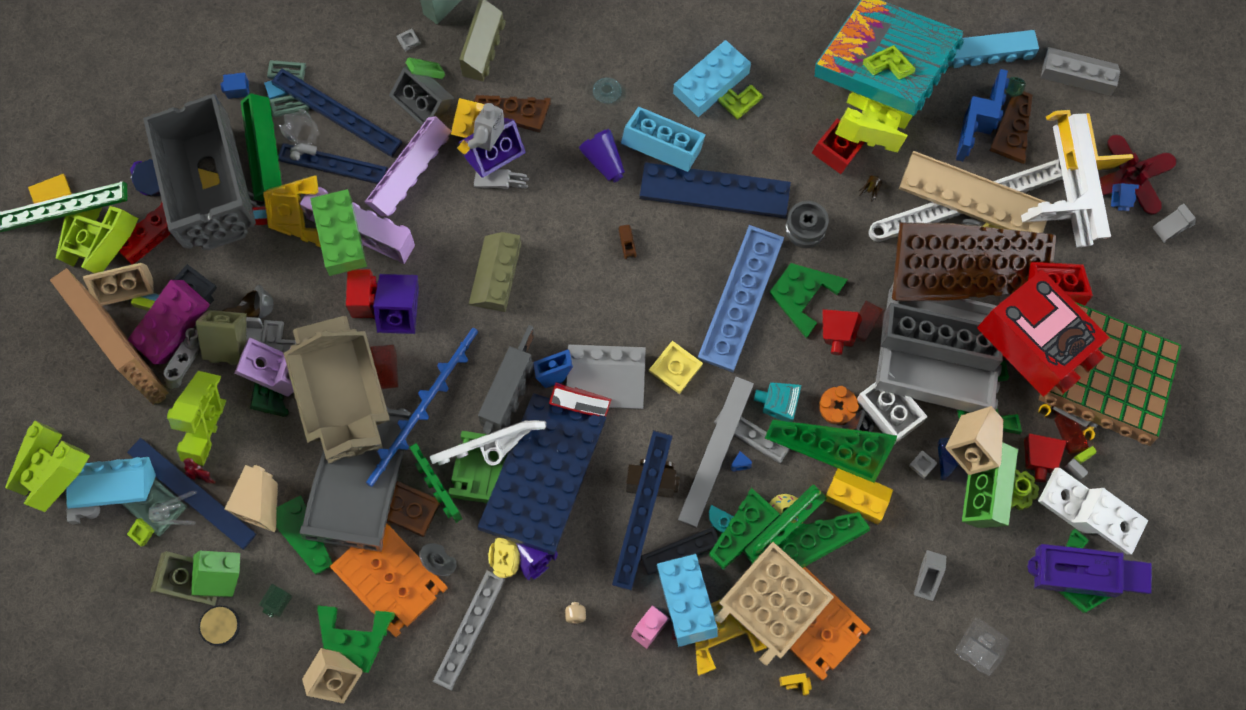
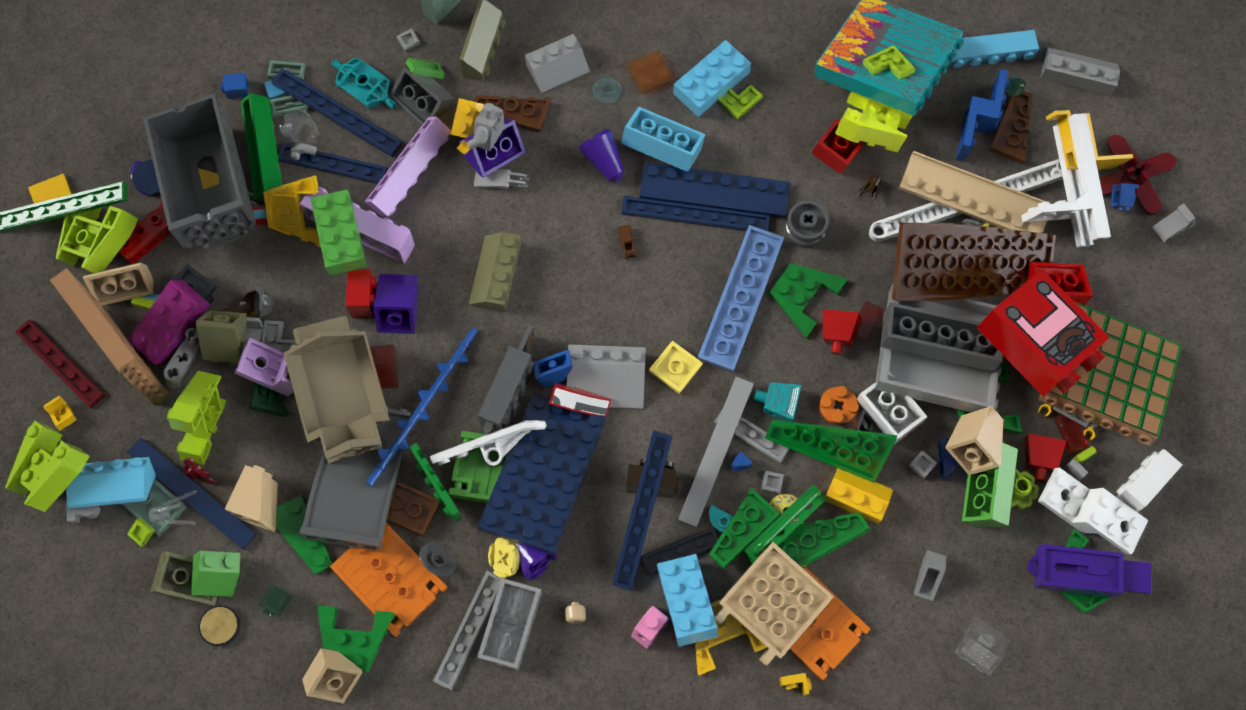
none -> dark red tile [15,319,105,409]
none -> yellow bracket [43,396,77,431]
none -> teal plate [331,58,397,109]
none -> clear brick [478,578,542,671]
none -> light grey slope [525,34,590,93]
none -> dark blue tile [621,196,771,232]
none -> clear orange plate [627,50,674,95]
none -> light grey tile [761,471,784,494]
none -> white brick [1116,449,1182,512]

